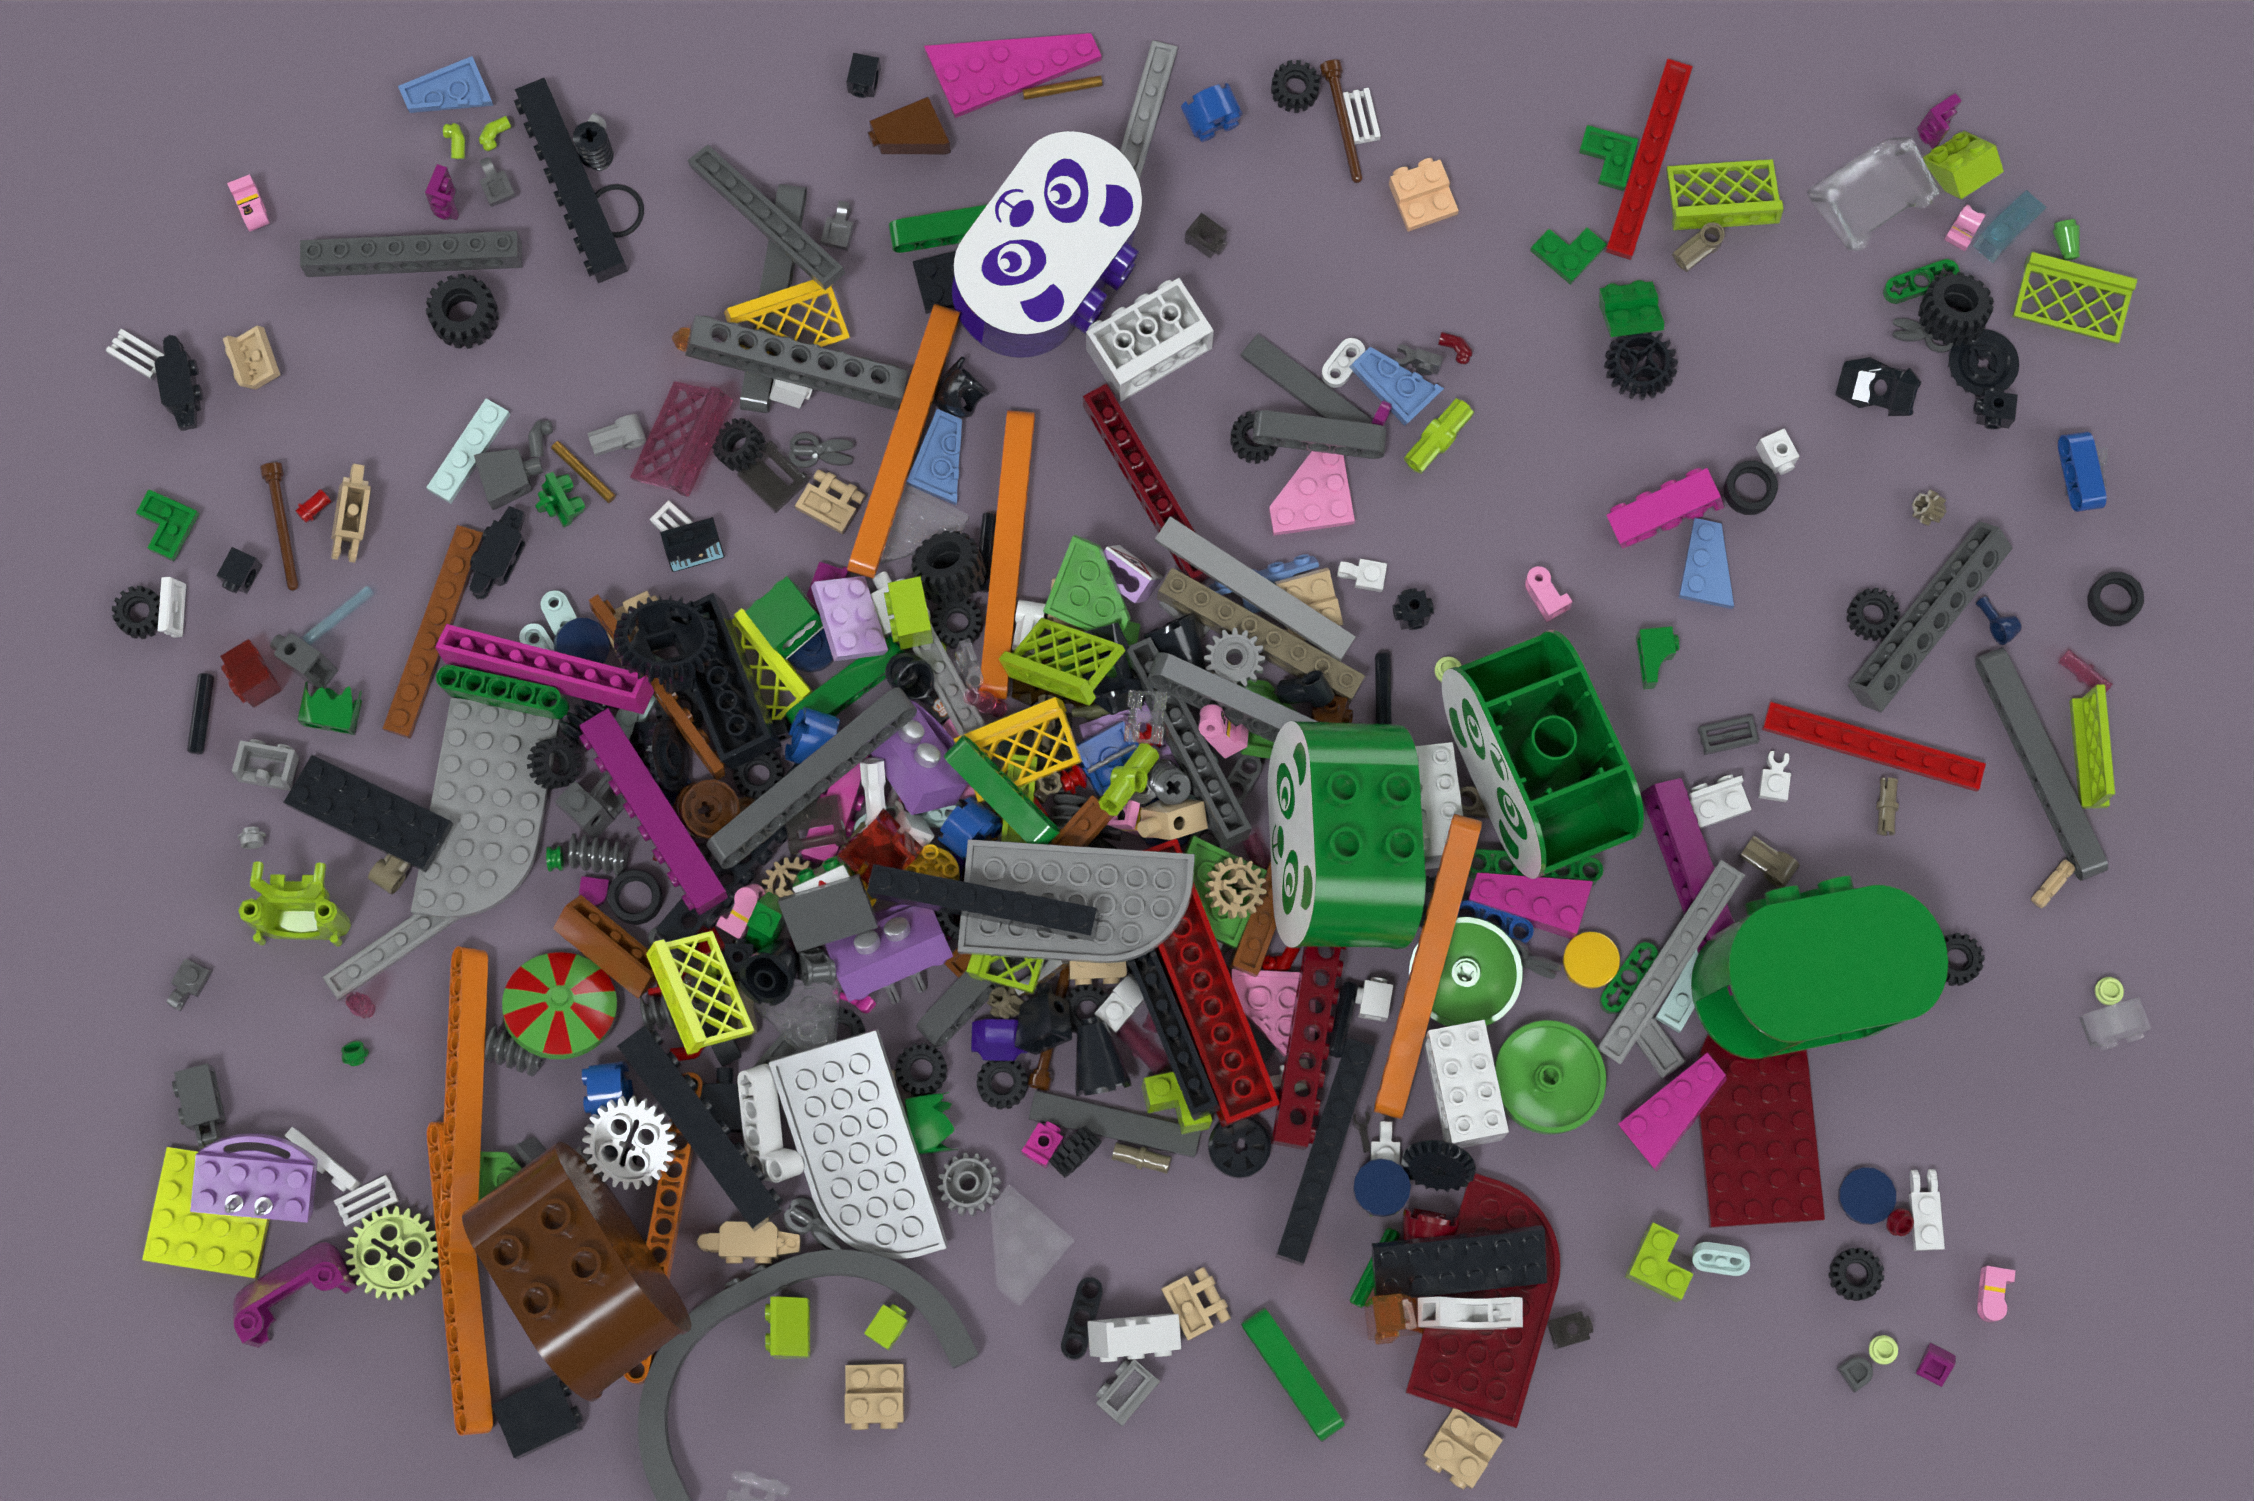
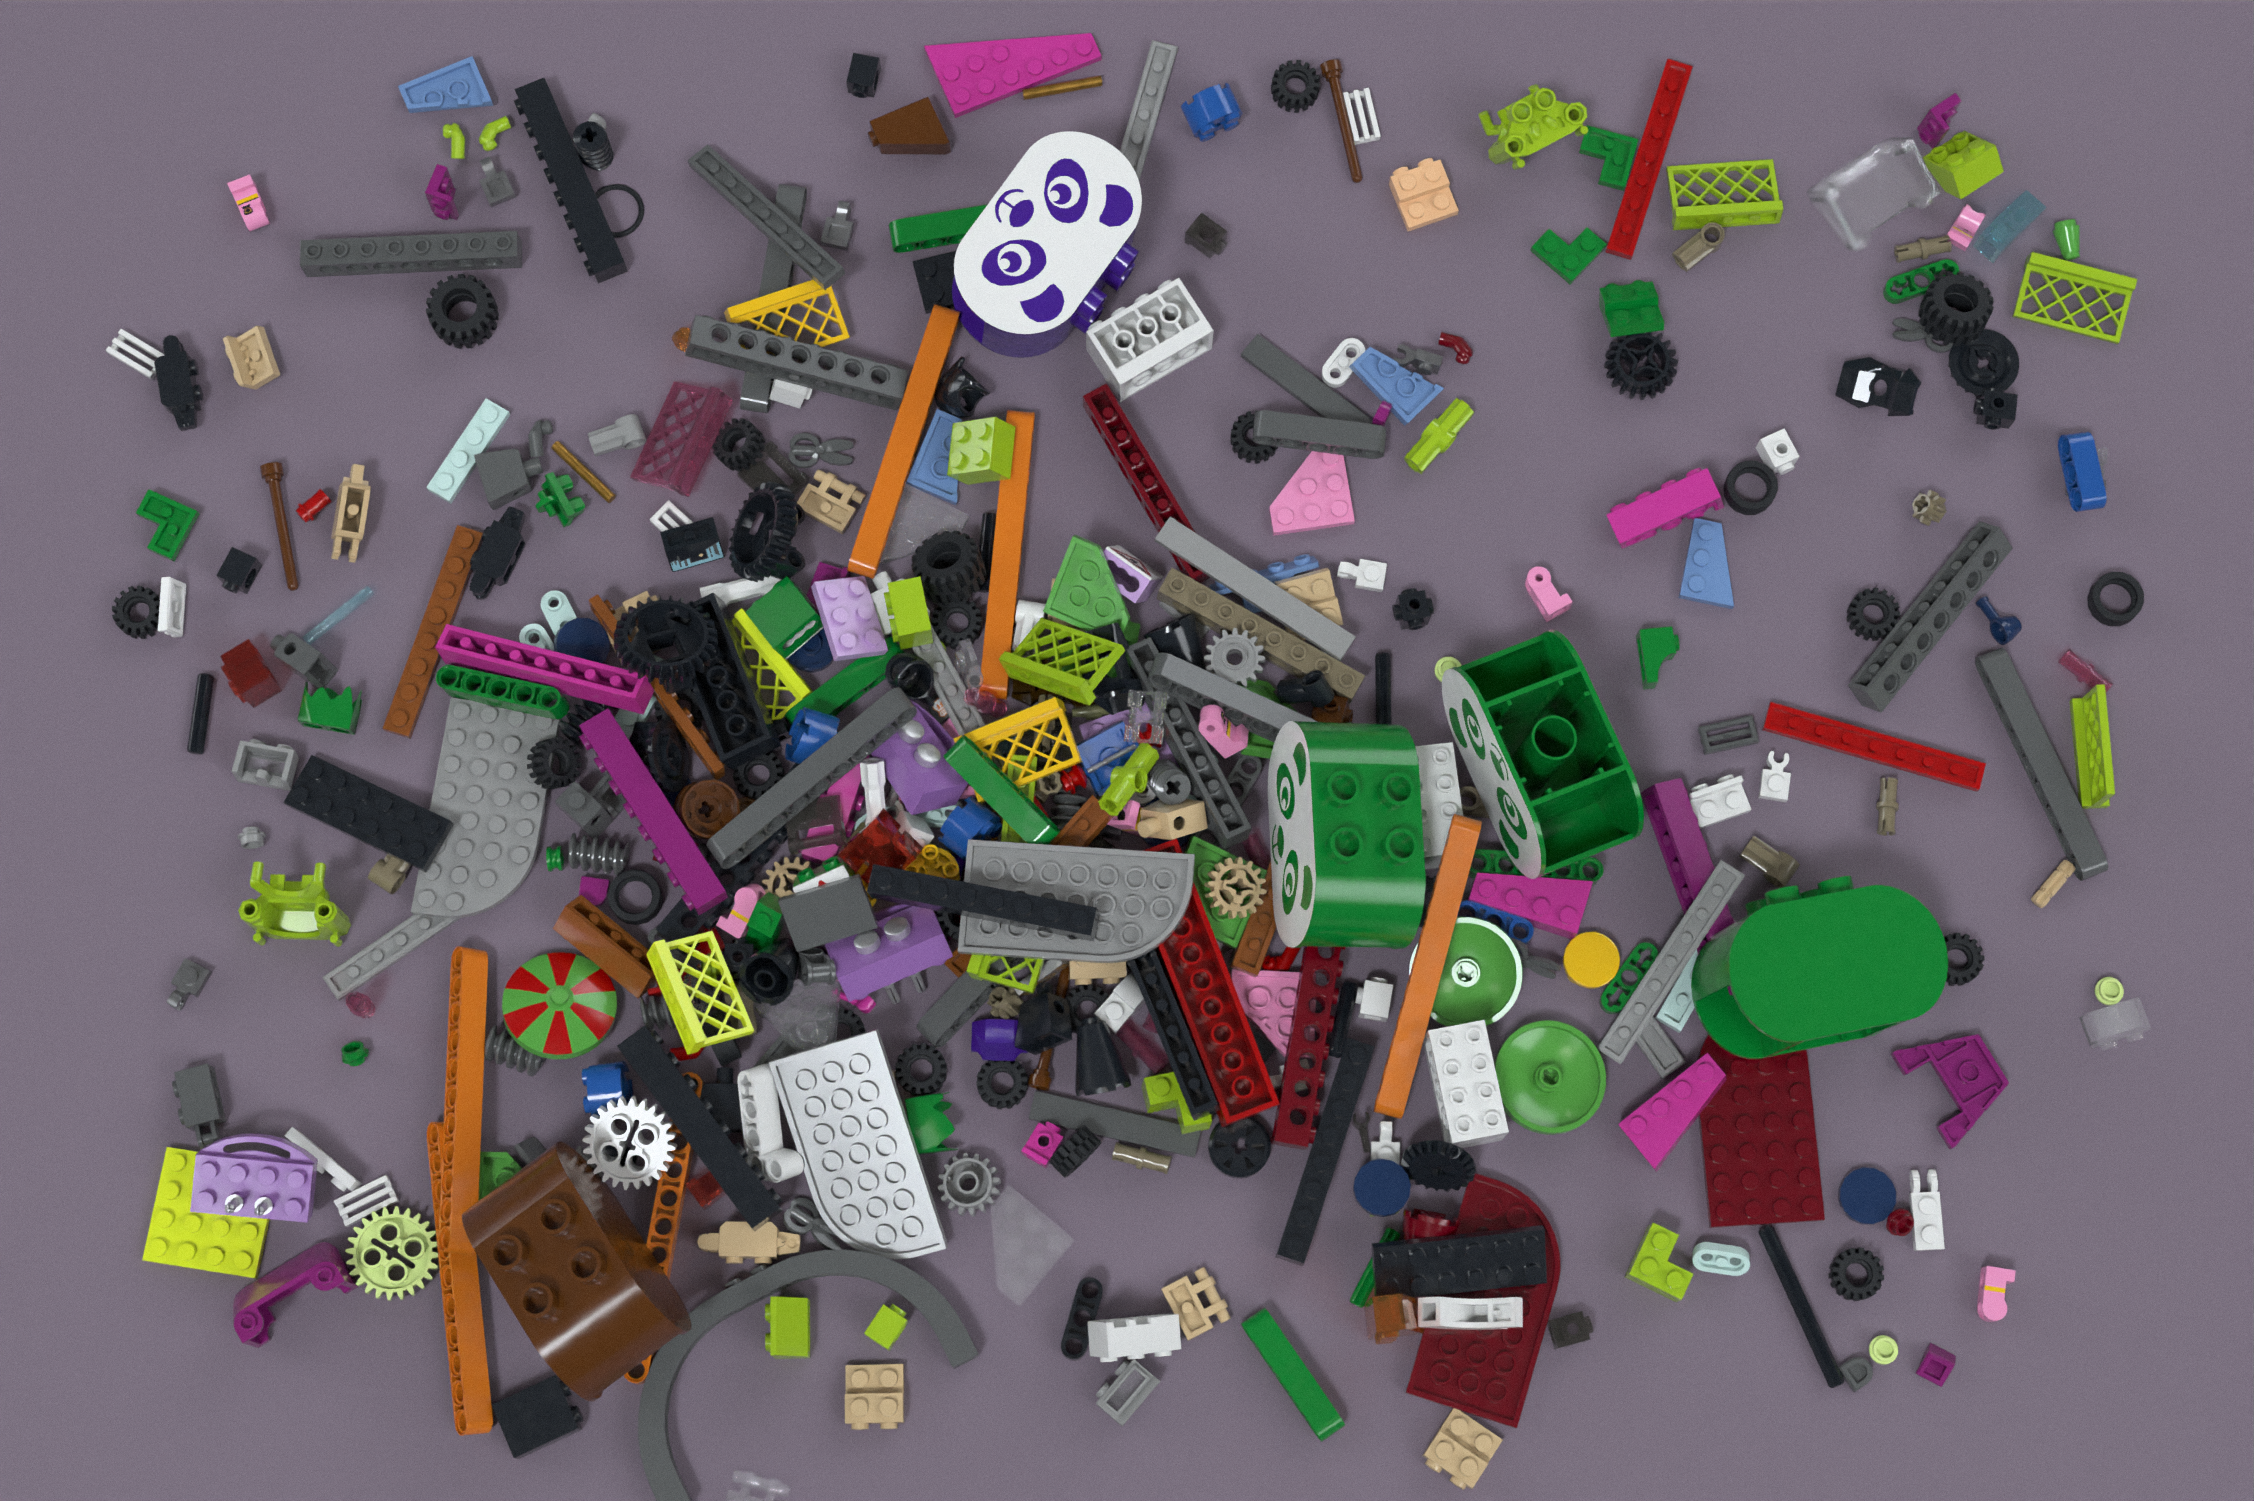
none -> clear red panel [685,1171,726,1210]
none -> white axle [700,576,781,607]
none -> black piece [728,481,805,582]
none -> lime brick [947,417,1015,485]
none -> lime piece [1478,84,1588,170]
none -> black axle [1759,1225,1844,1388]
none -> magenta wing [1890,1034,2009,1150]
none -> dark tan pin [1894,235,1952,263]

